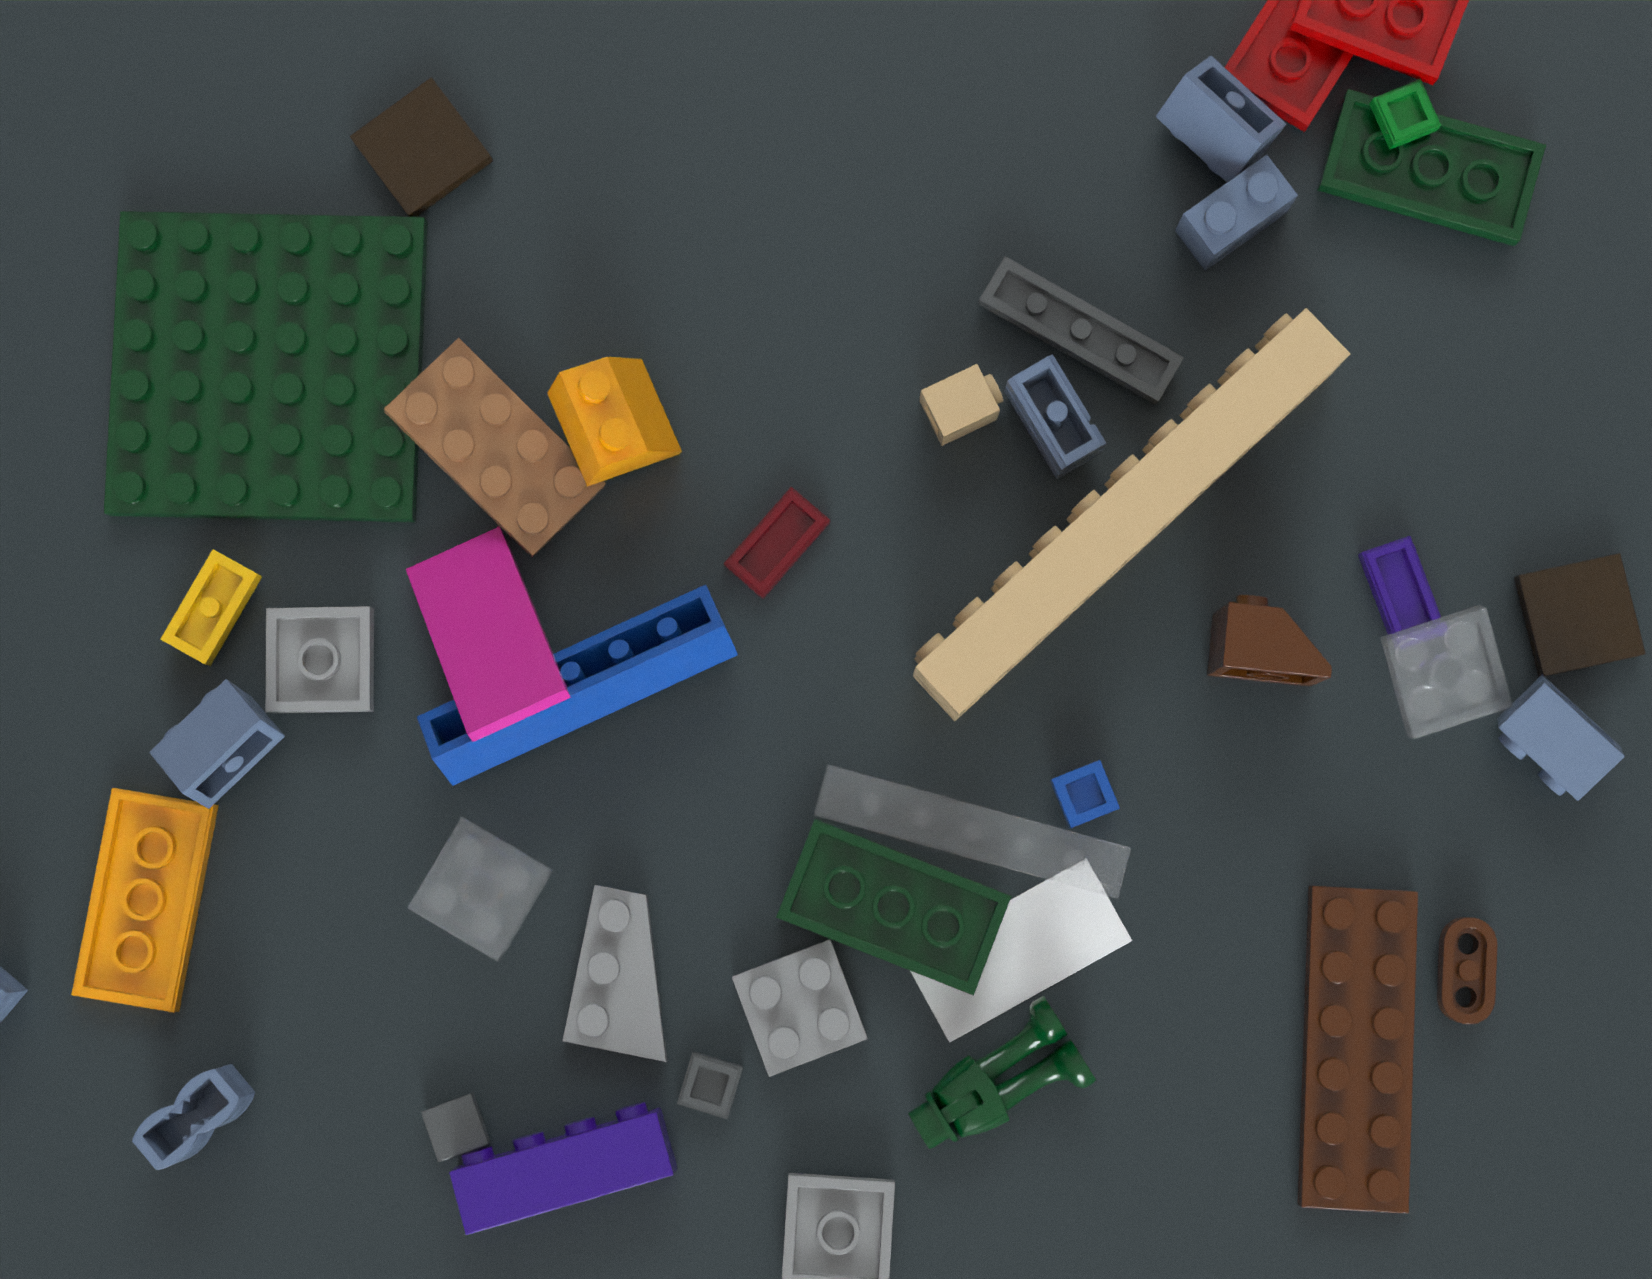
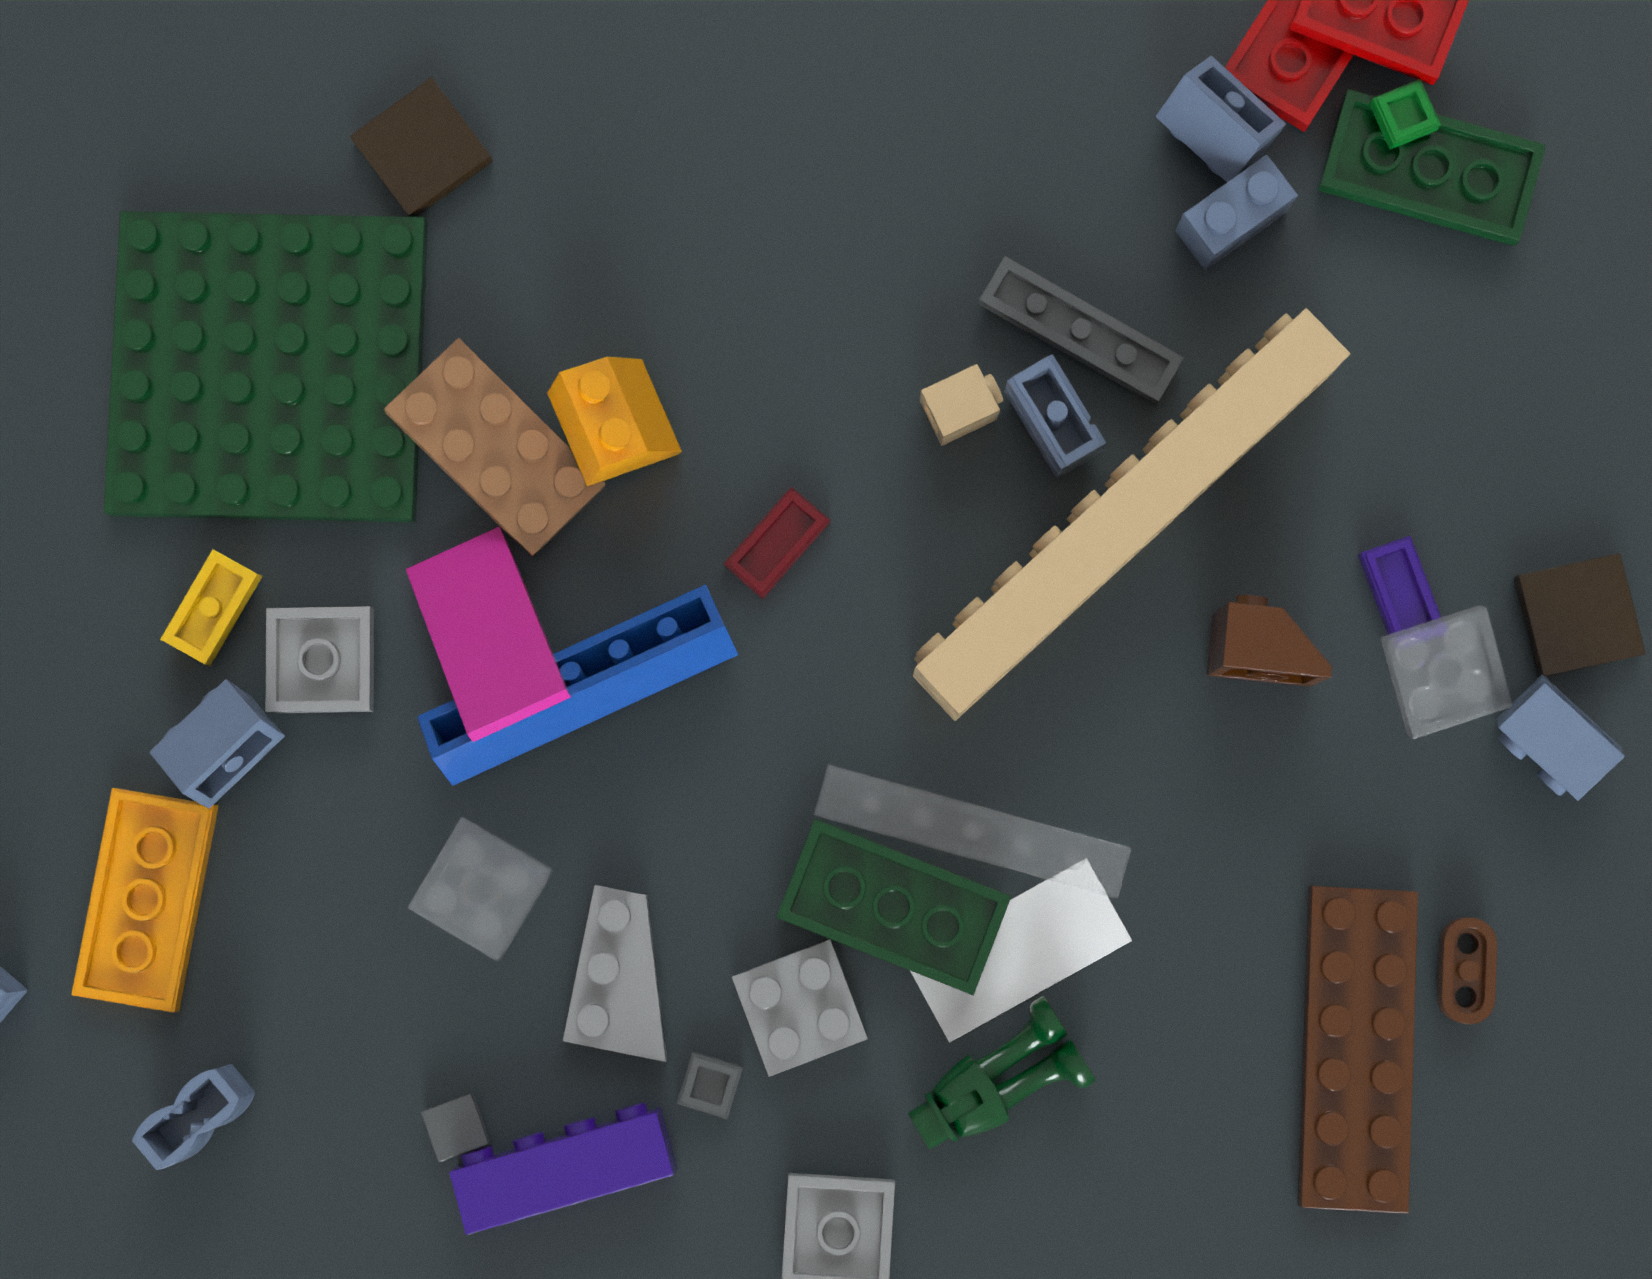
blue plate [1050,760,1120,829] -> none

